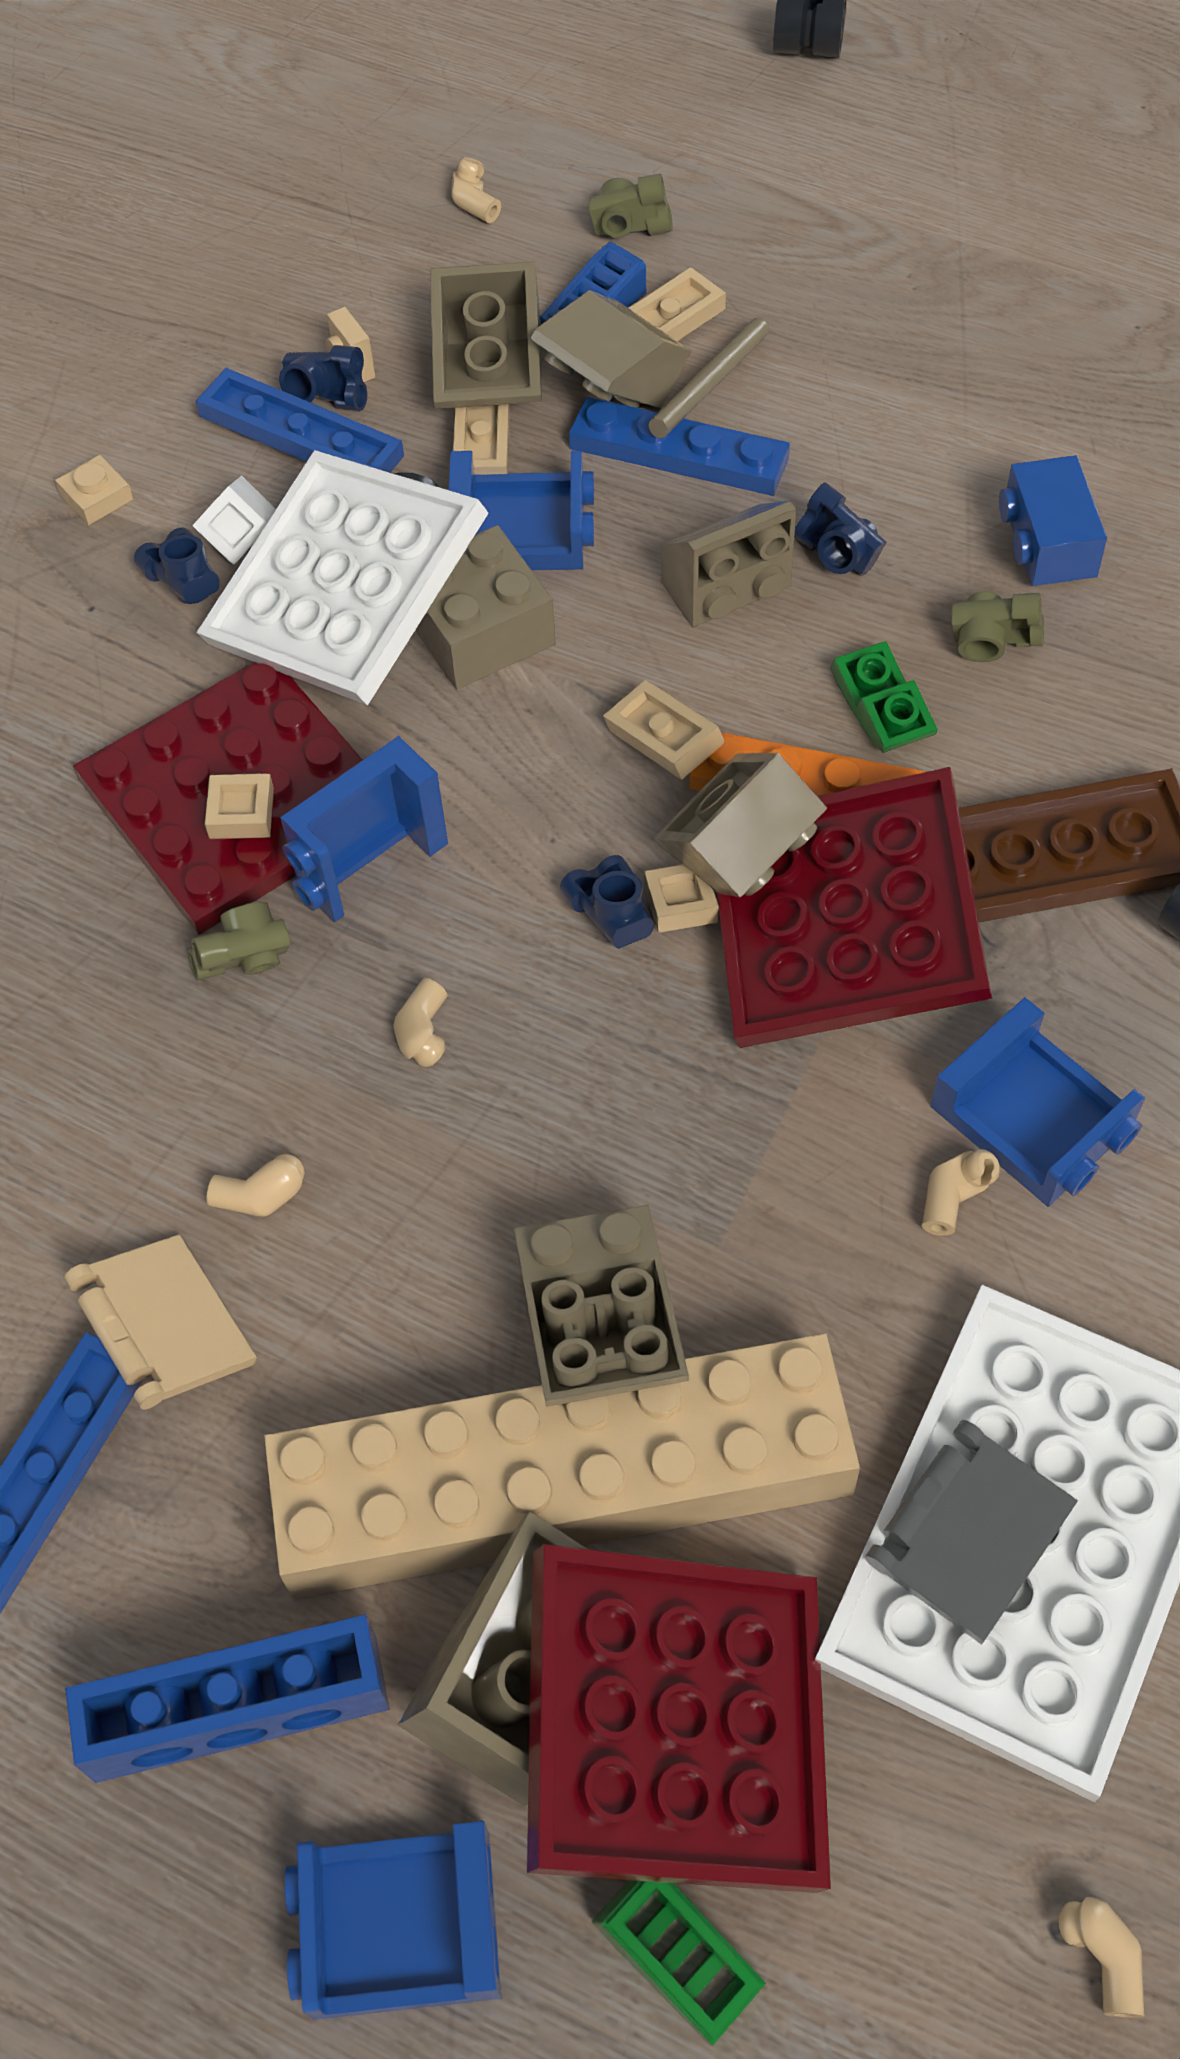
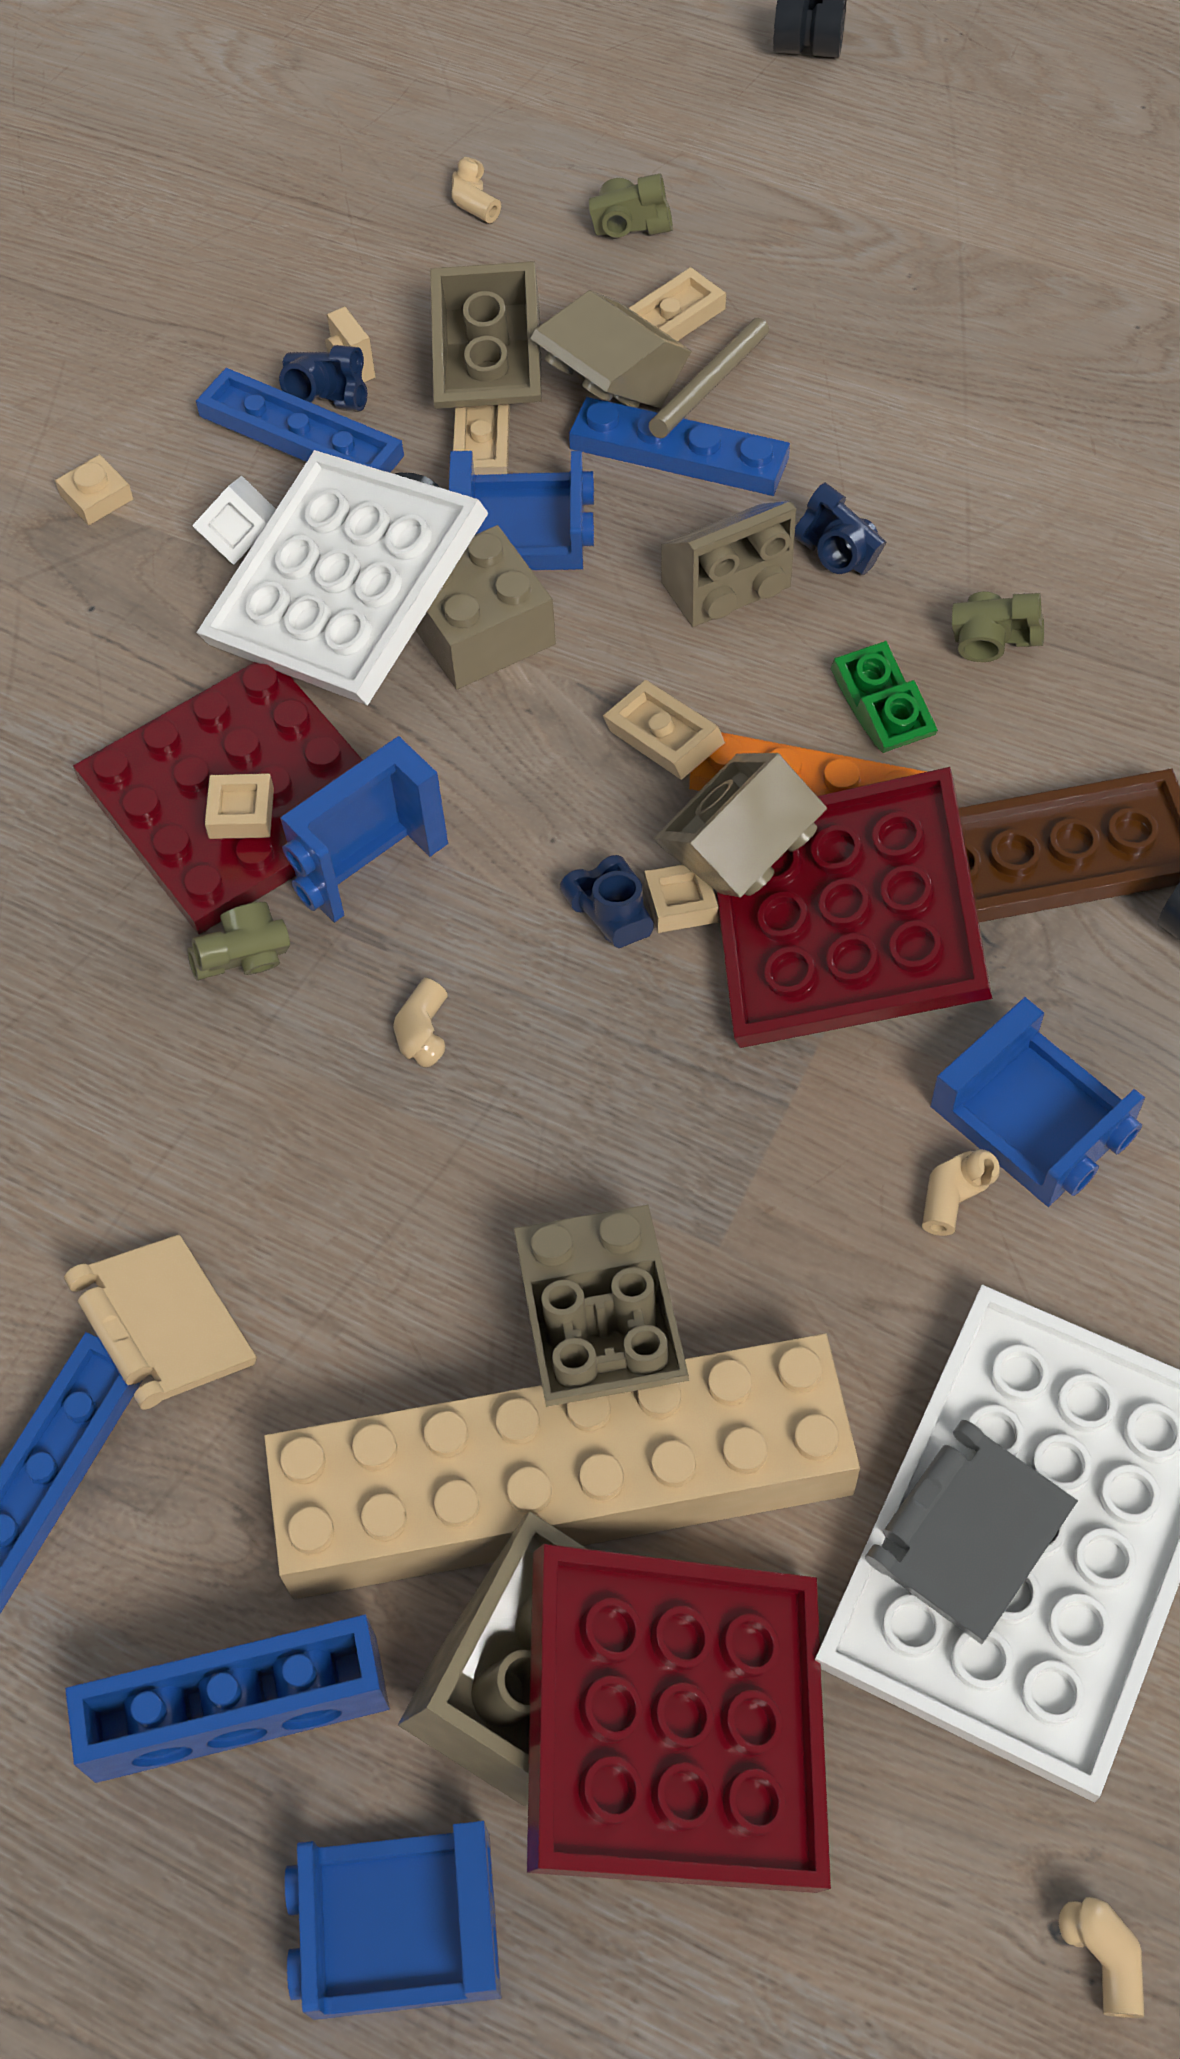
dark blue plate [134,528,220,604] -> none
tan arm [207,1154,305,1217] -> none
blue slope [540,242,646,325] -> none
green slope [592,1880,766,2046] -> none
blue brick [999,455,1107,586] -> none

